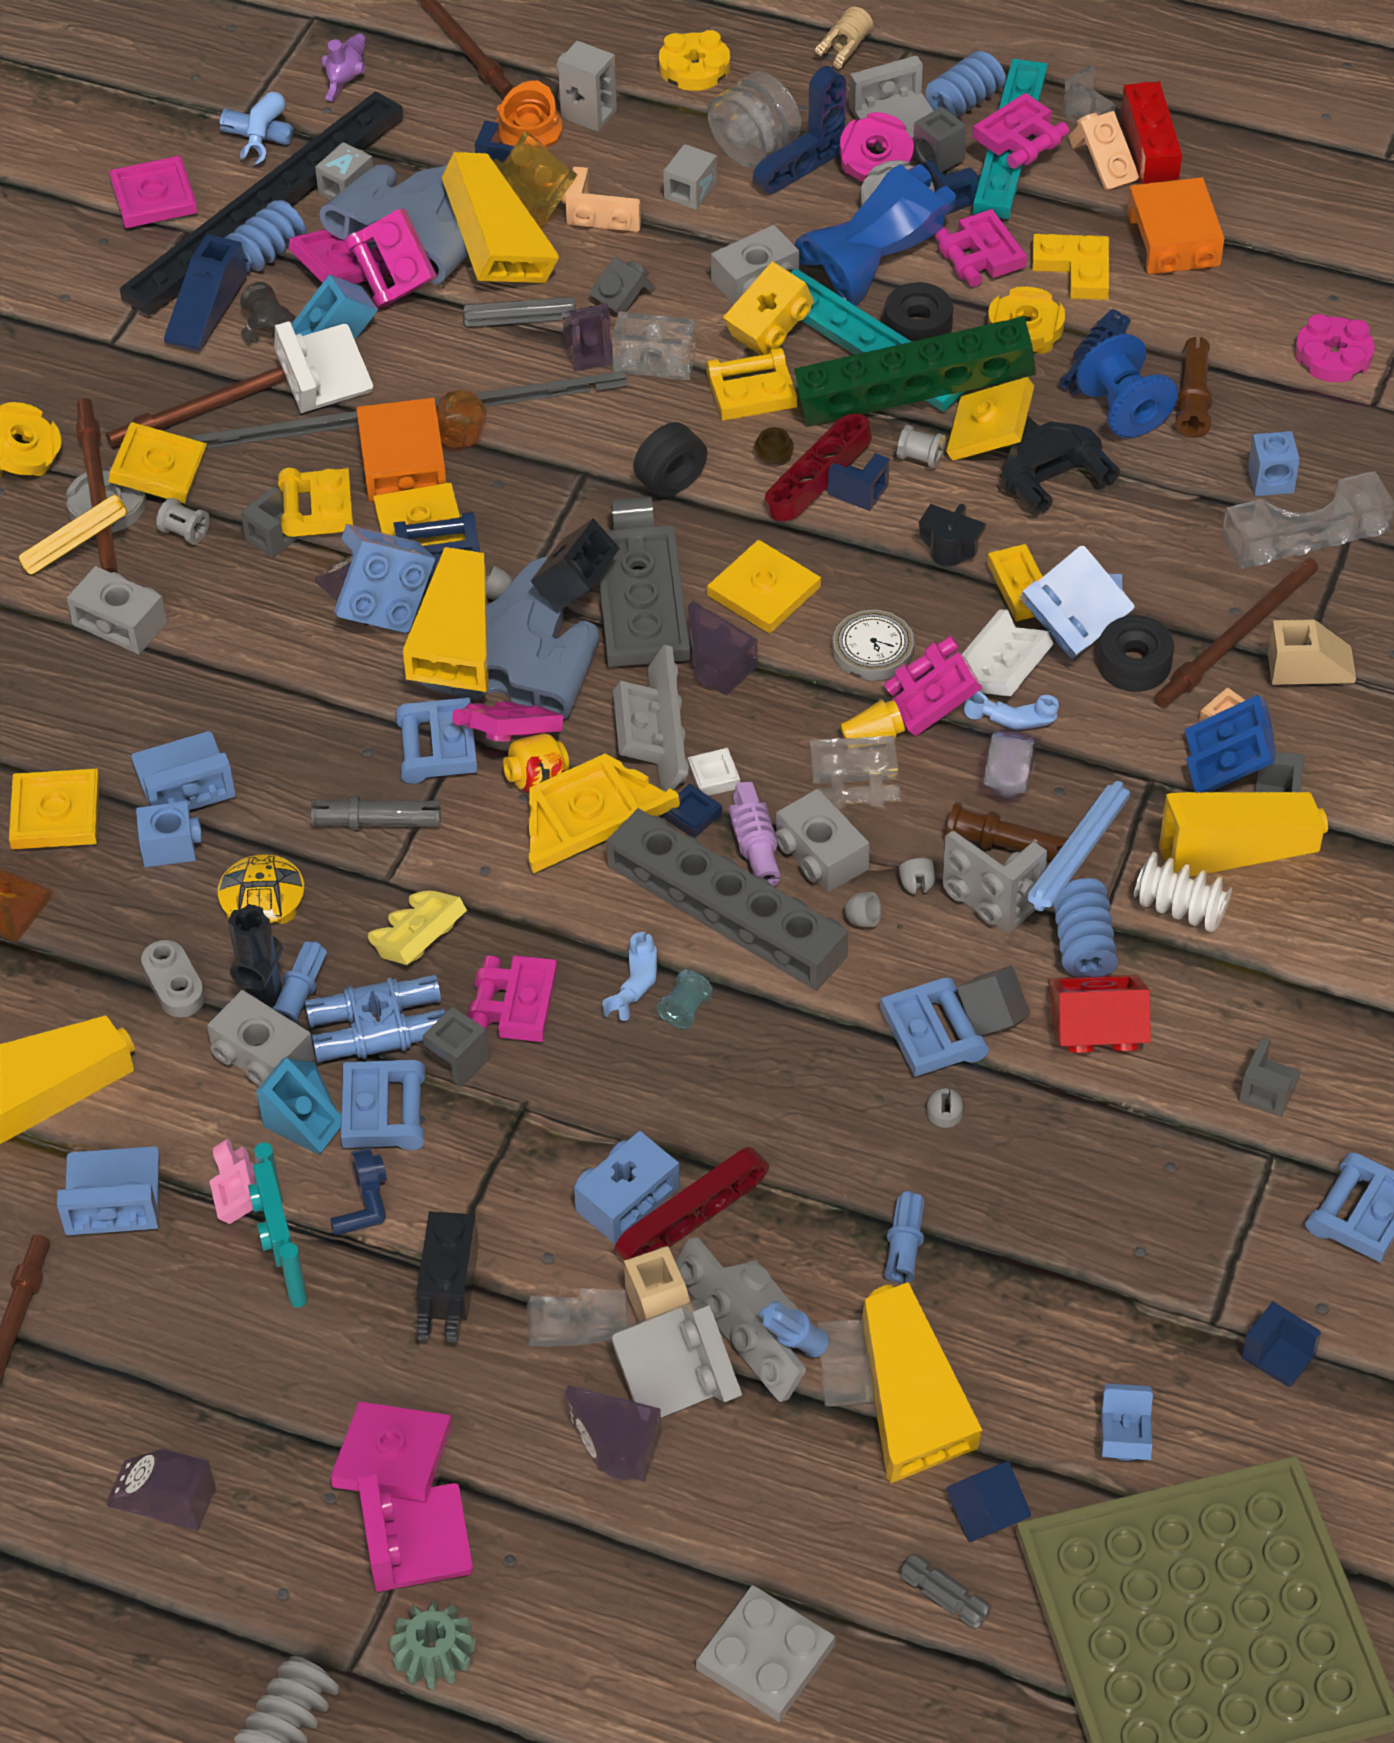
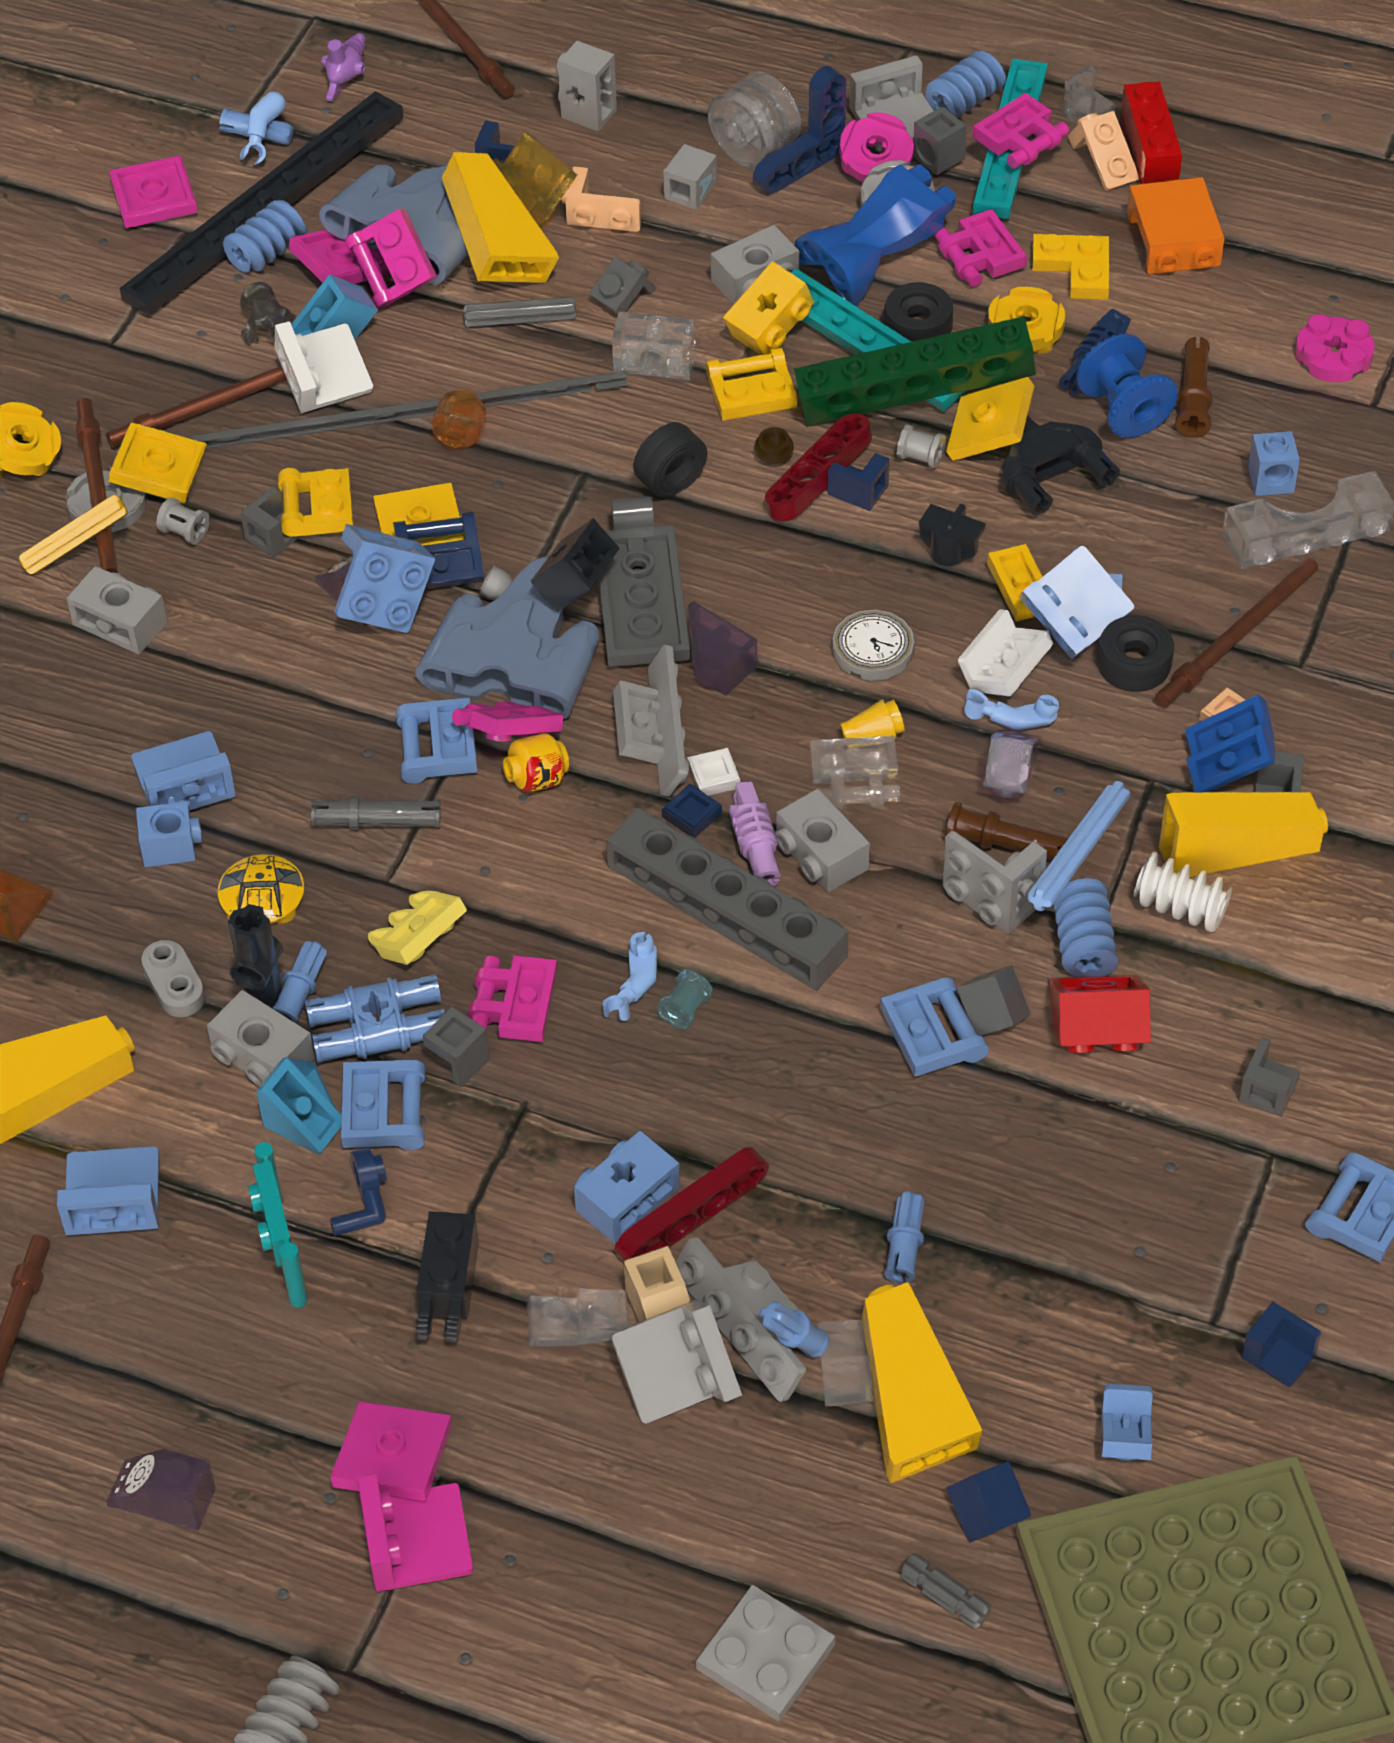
yellow plate [9,768,100,849] -> none
dark blue slope [164,234,247,351] -> none
bright pink plate [209,1139,256,1224] -> none
light grey brick [315,142,373,200] -> none
orange panel [356,398,446,502] -> none
sand green gear [389,1599,476,1691] -> none
yellow slope [403,547,489,692] -> none
orange hat [495,80,563,152] -> none
yellow wing [529,754,680,874] -> none
clear purple slope [562,303,612,372] -> none
clear purple slope [565,1385,662,1482] -> none
yellow plate [659,30,730,91] -> none
yellow plate [707,539,821,634] -> none
tan hinge [815,6,873,69] -> none
light grey hinge [845,892,881,927] -> none
dark pink plate [884,635,983,737] -> none
light grey hinge [899,858,935,894] -> none
dark blue panel [924,160,978,215] -> none
light grey hinge [927,1088,964,1128] -> none
tan slope [1268,620,1356,685] -> none

